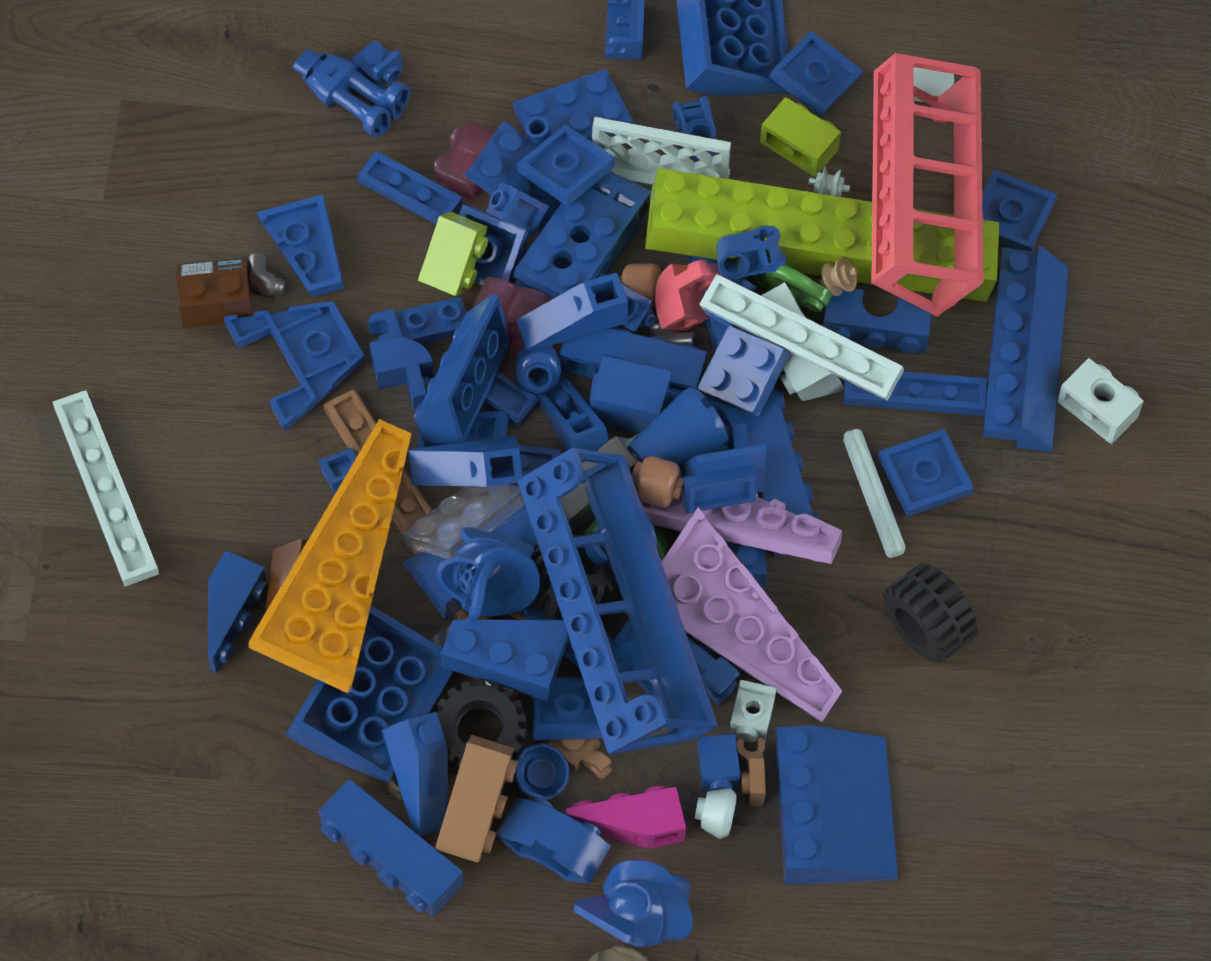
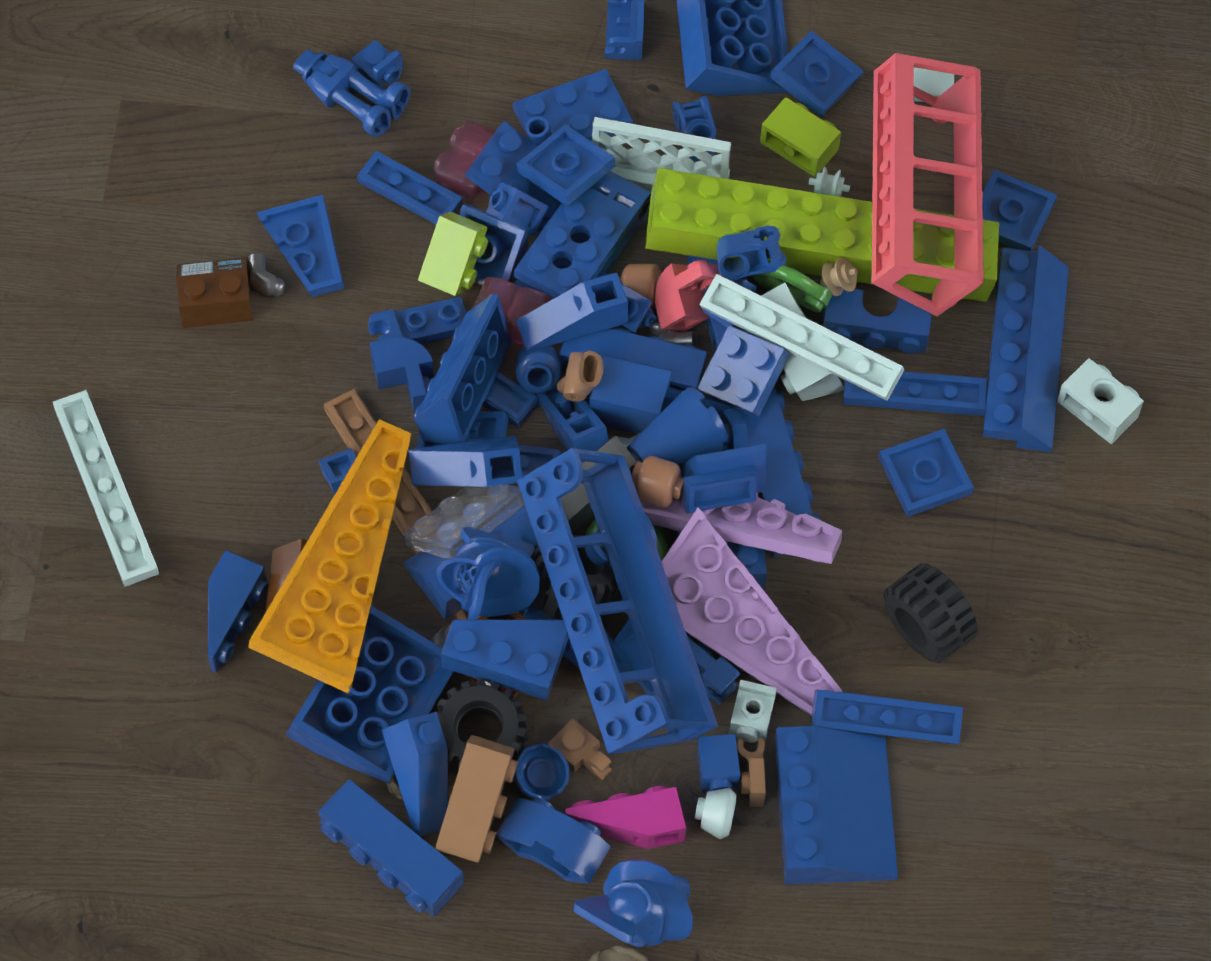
blue wing [224,301,365,432] -> none
blue tile [532,677,603,740] -> none
light aqua axle [843,429,905,558] -> none
none -> medium nougat piece [556,350,603,402]
none -> blue plate [811,689,963,745]

